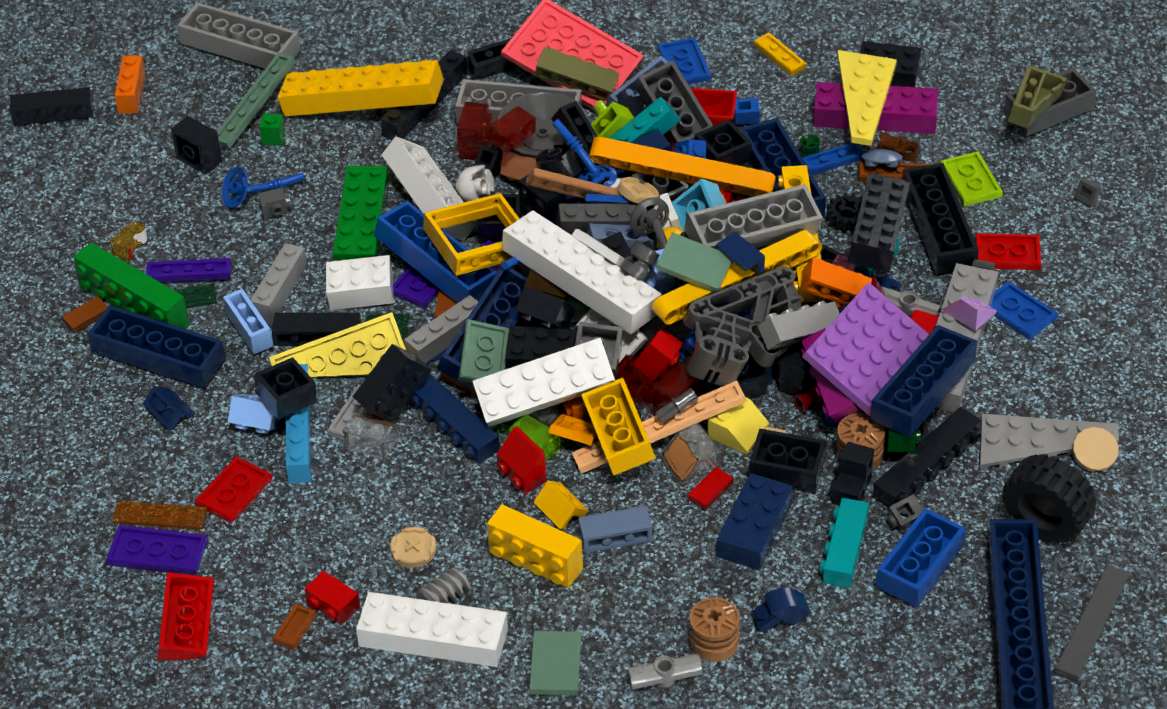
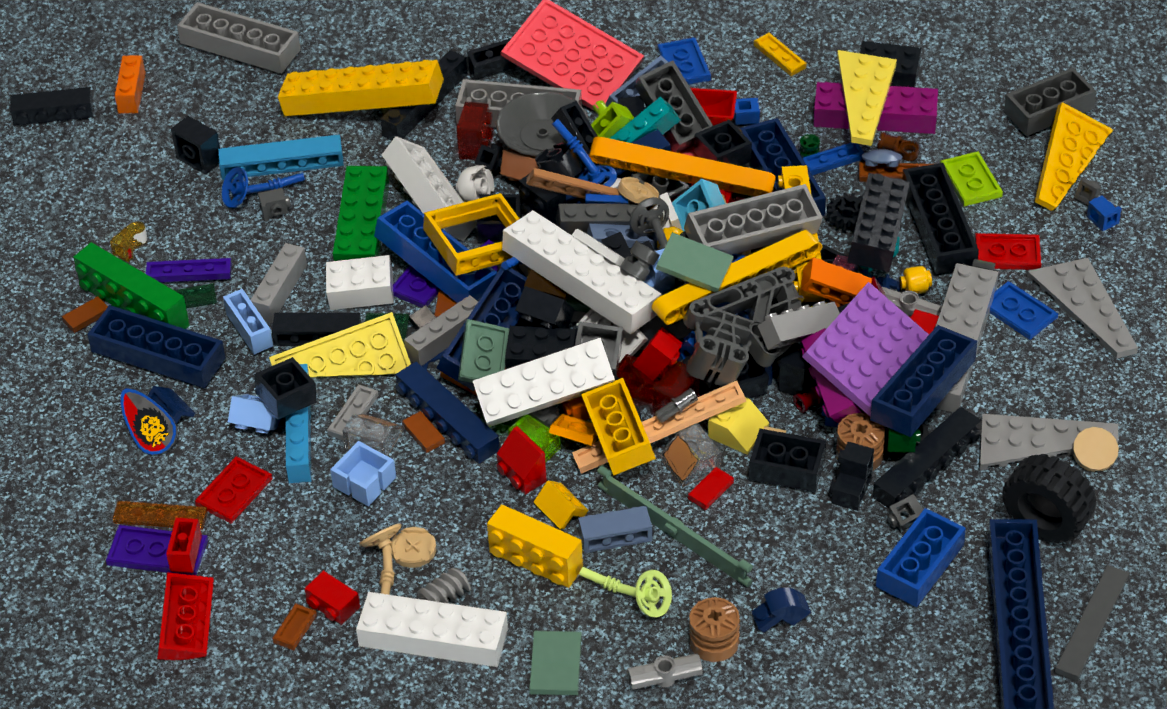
sand green plate [217,52,296,149] -> none
green brick [259,113,286,146] -> none
black brick [352,344,432,422] -> none
clear red brick [489,106,536,153] -> none
olive brick [535,47,620,101] -> none
blue brick [675,139,706,159] -> none
dark blue panel [716,232,765,274] -> none
dark blue brick [717,473,793,571] -> none
teal brick [820,498,869,589] -> none
lavender slope [941,295,997,331] -> none
olive wedge [1007,65,1067,128] -> none
none -> shield [121,389,177,455]
none -> red brick [166,518,202,573]
none -> dark azure brick [218,135,344,180]
none -> light blue piece [330,441,396,506]
none -> tan dish [359,523,402,595]
none -> dark orange tile [402,411,445,453]
none -> tile [408,305,436,330]
none -> yellowish green dish [579,567,672,617]
none -> sand green piece [597,465,753,588]
none -> yellow head [899,266,932,294]
none -> light grey wing [1027,258,1138,358]
none -> yellow wing [1034,102,1113,211]
none -> blue brick [1087,196,1121,232]

